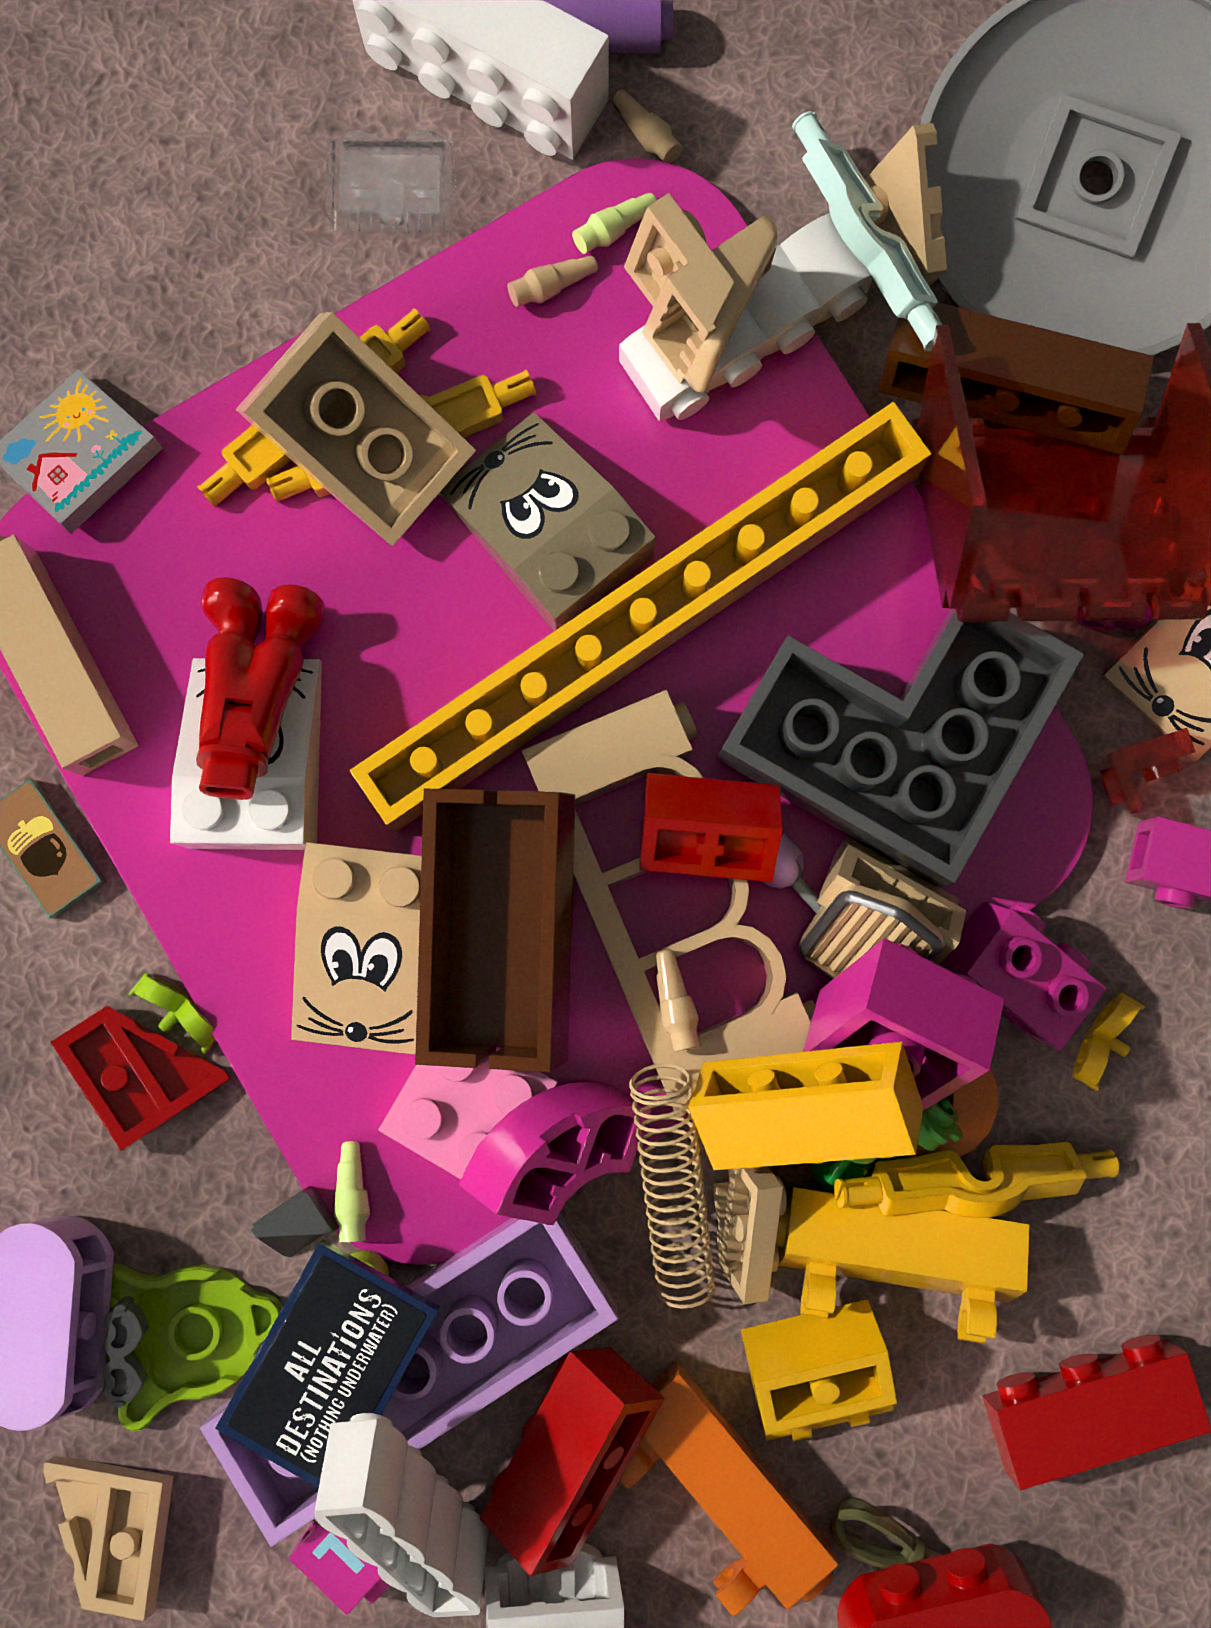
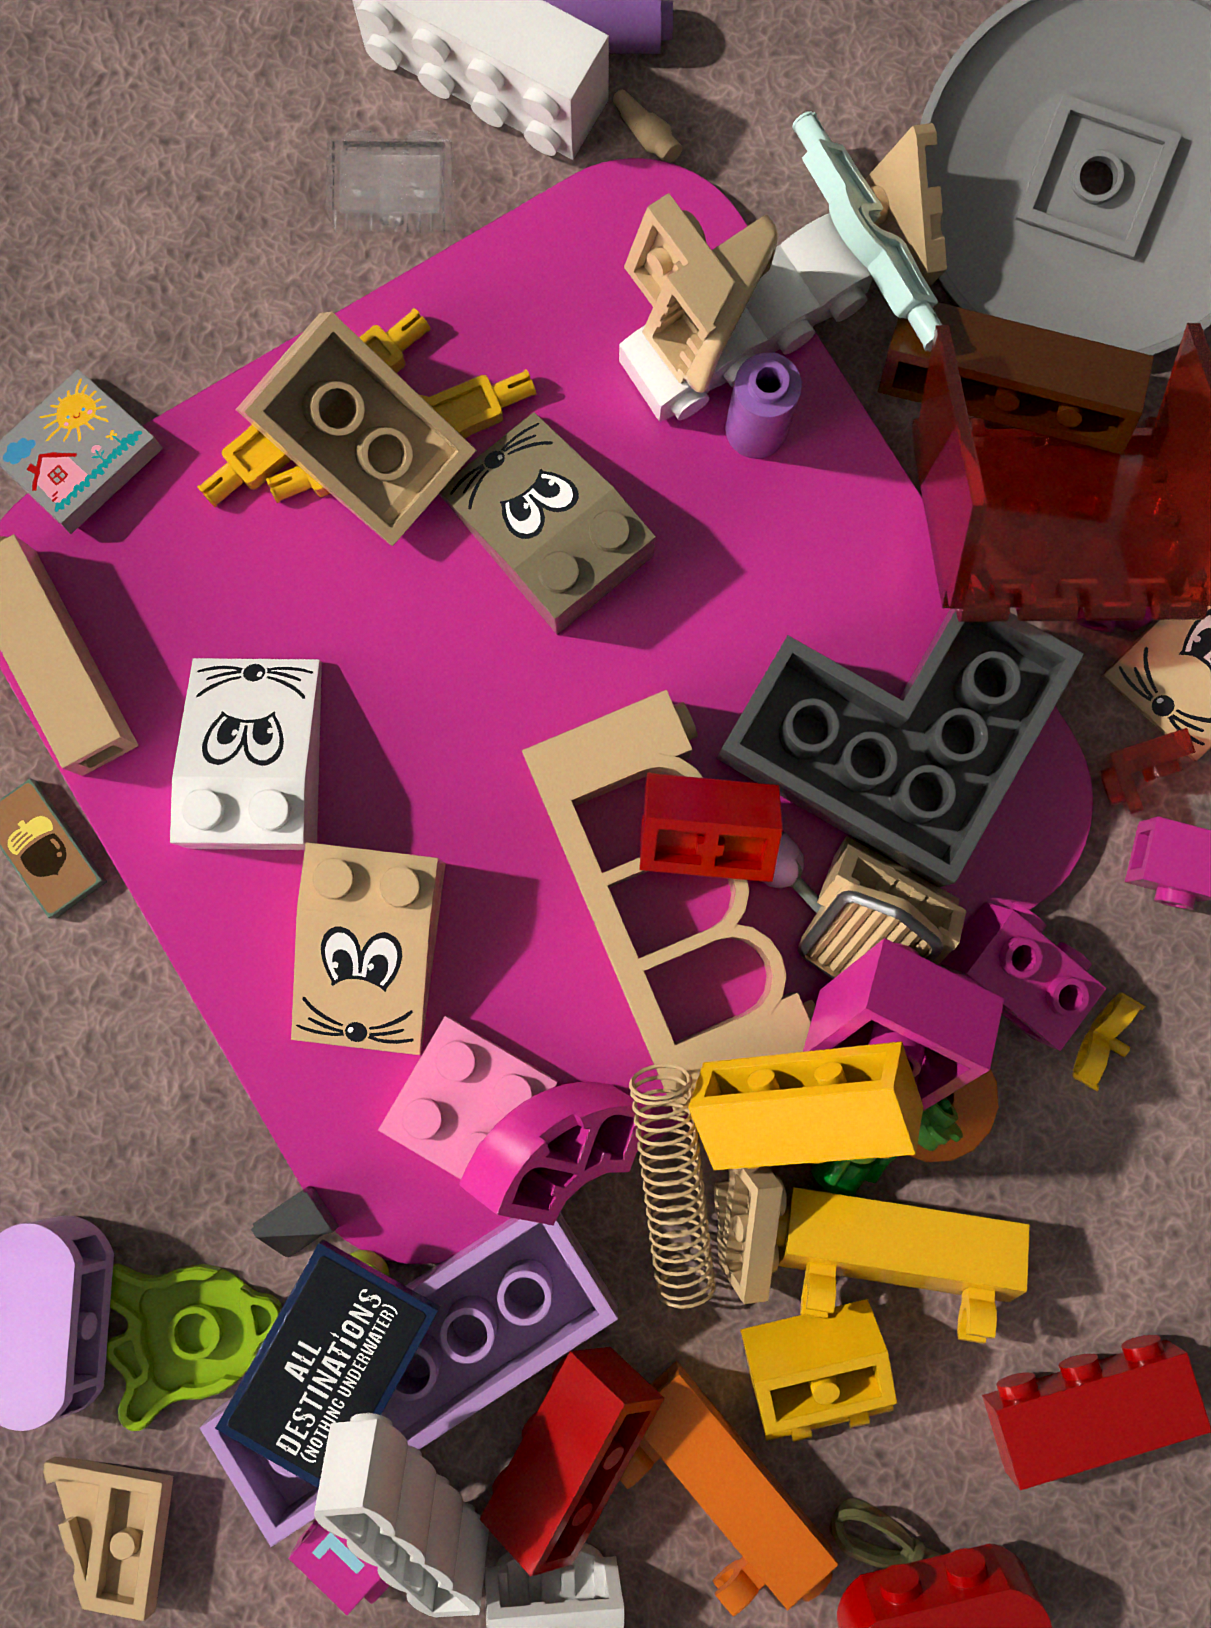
red wing [50,1006,231,1151] -> none
dark grey piece [102,1296,149,1407] -> none
lime piece [128,973,216,1055] -> none
red piece [196,577,325,800] -> none
yellowish green piece [334,1141,370,1242] -> none
yellow brick [349,401,931,832] -> none
reddish brown piece [415,788,576,1072] -> none
tan piece [507,255,598,307] -> none
yellowish green piece [572,193,657,254] -> none
tan piece [656,949,700,1052] -> none
yellow piece [834,1142,1119,1218] -> none
none -> medium lavender brick [725,352,802,459]

